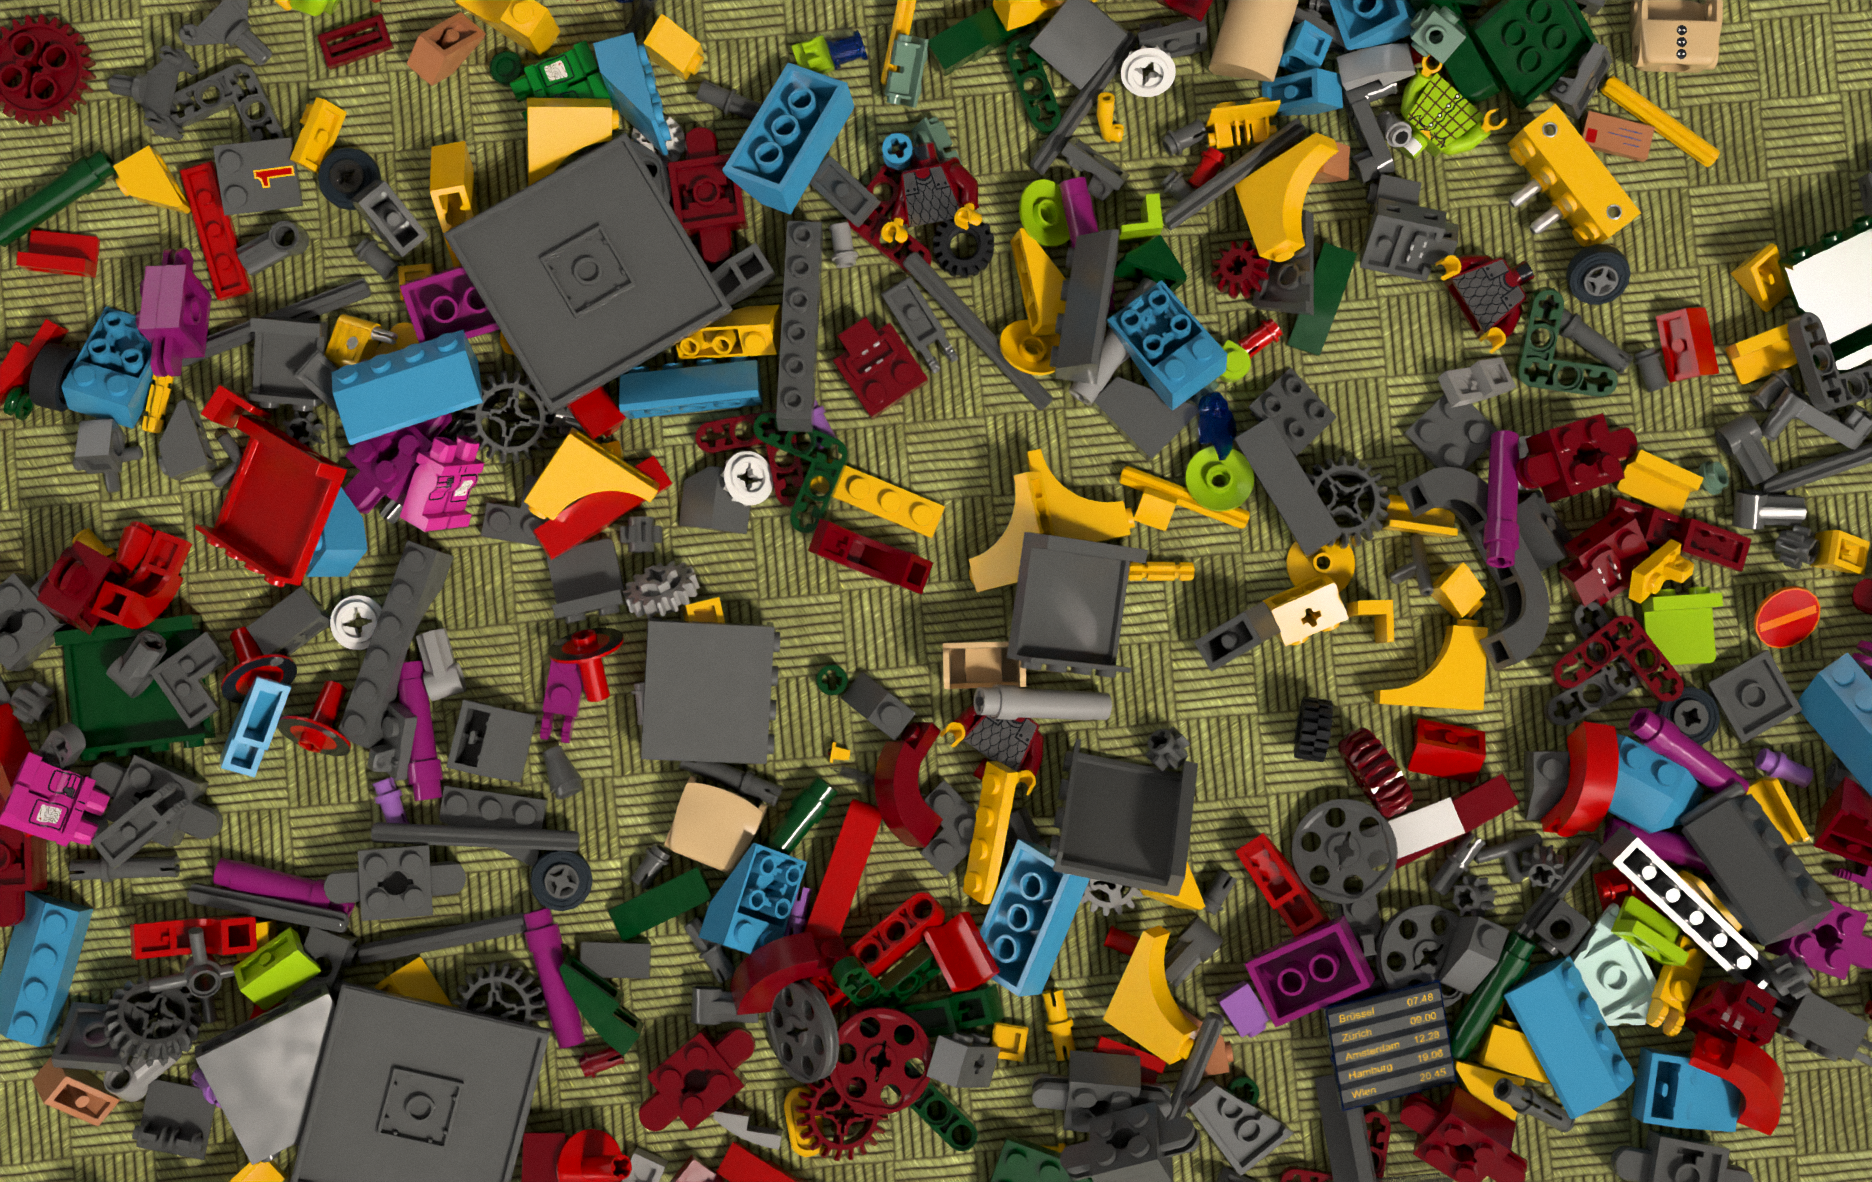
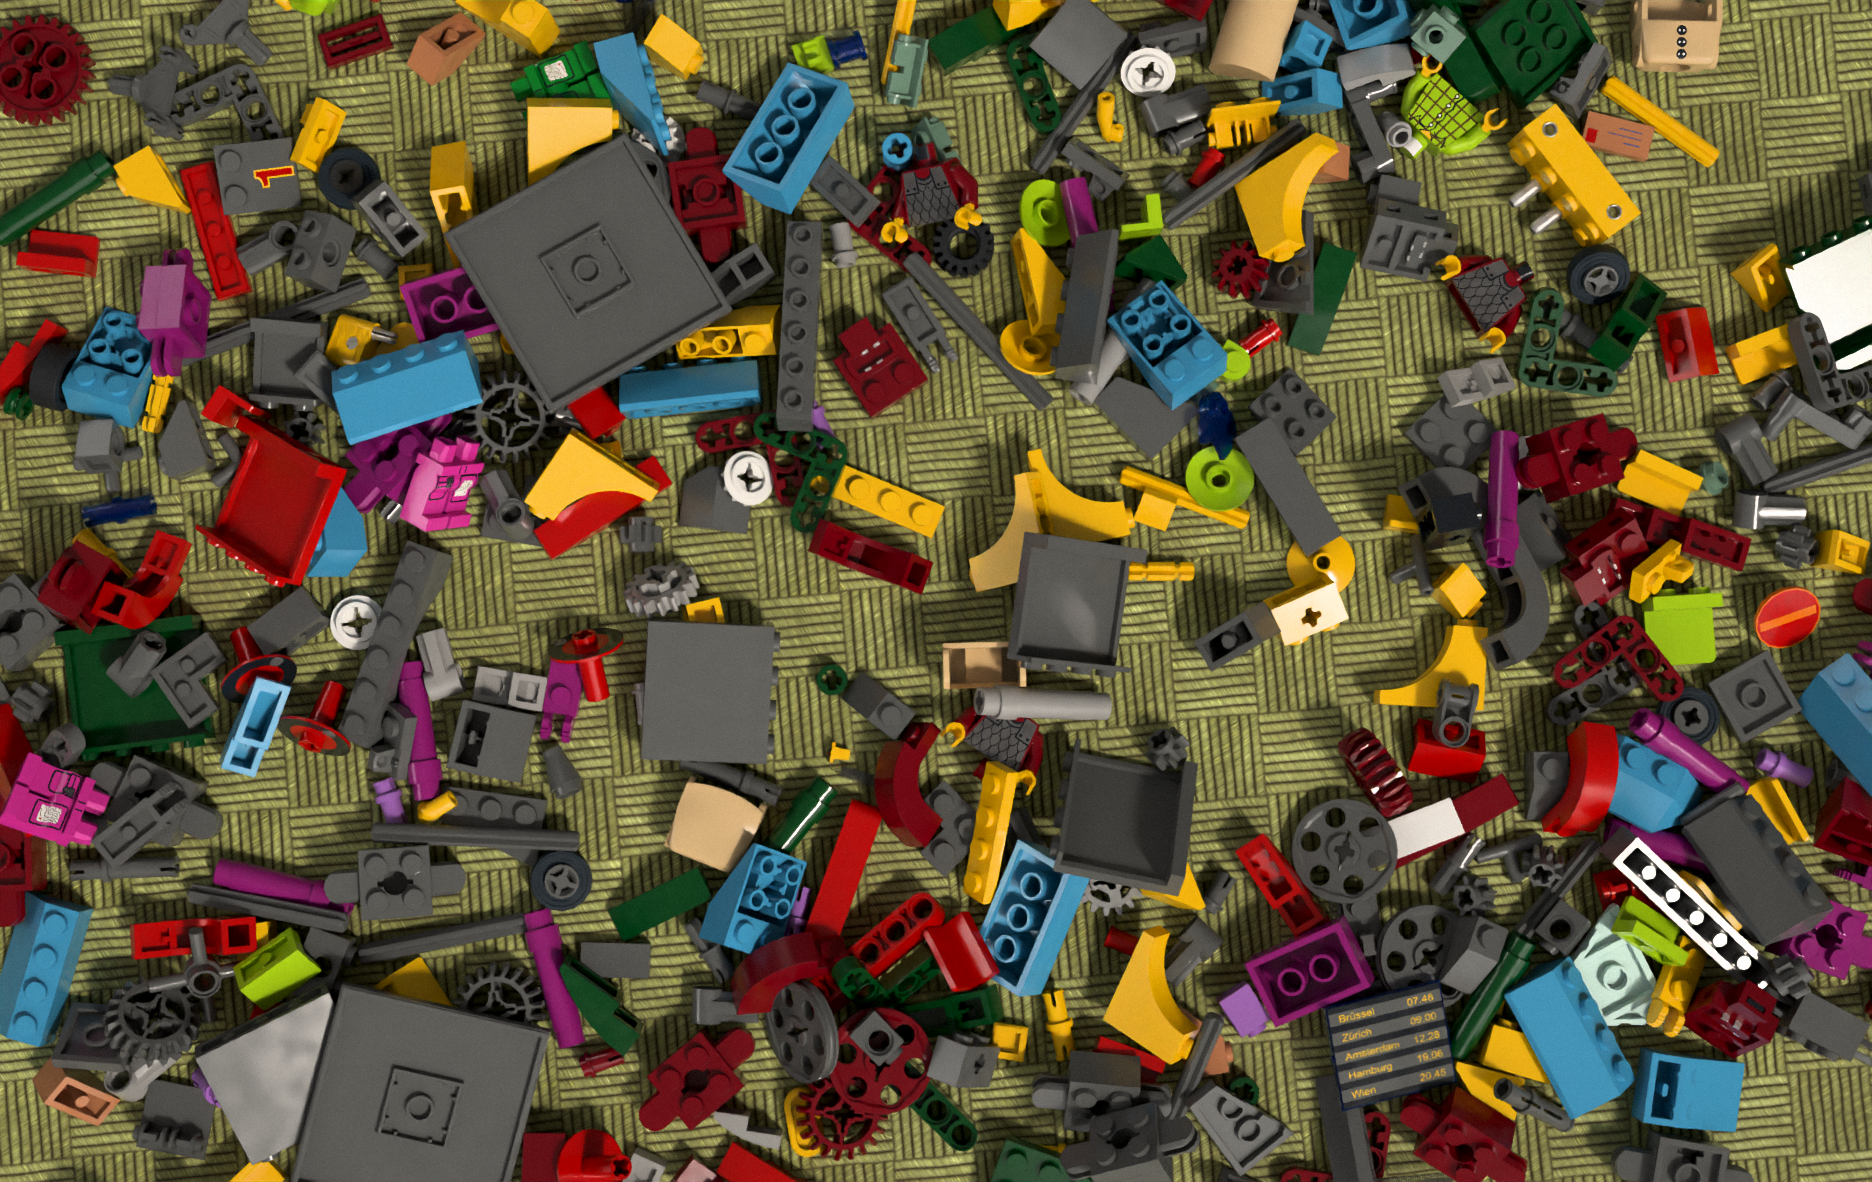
red cone [114,521,156,574] -> none
dark green tile [490,51,525,87] -> none
dark grey bracket [547,539,627,624] -> none
dark grey pin [631,844,671,890] -> none
black tyre [1294,697,1333,762] -> none
dark grey gear [1306,456,1390,549] -> none
yellow panel [1346,600,1394,644] -> none
dark grey pin [1633,347,1669,393] -> none
red arch [1688,1030,1785,1136] -> none
none -> clear blue pin [82,493,157,528]
none -> dark grey brick [285,210,357,293]
none -> yellow arm [417,791,458,824]
none -> light grey slope [472,666,548,712]
none -> dark grey piece [480,469,535,540]
none -> dark grey brick [848,1008,904,1066]
none -> dark grey piece [1139,84,1212,138]
none -> black brick [1415,492,1482,552]
none -> dark grey piece [1432,678,1479,747]
none -> dark green slope [1587,273,1668,372]

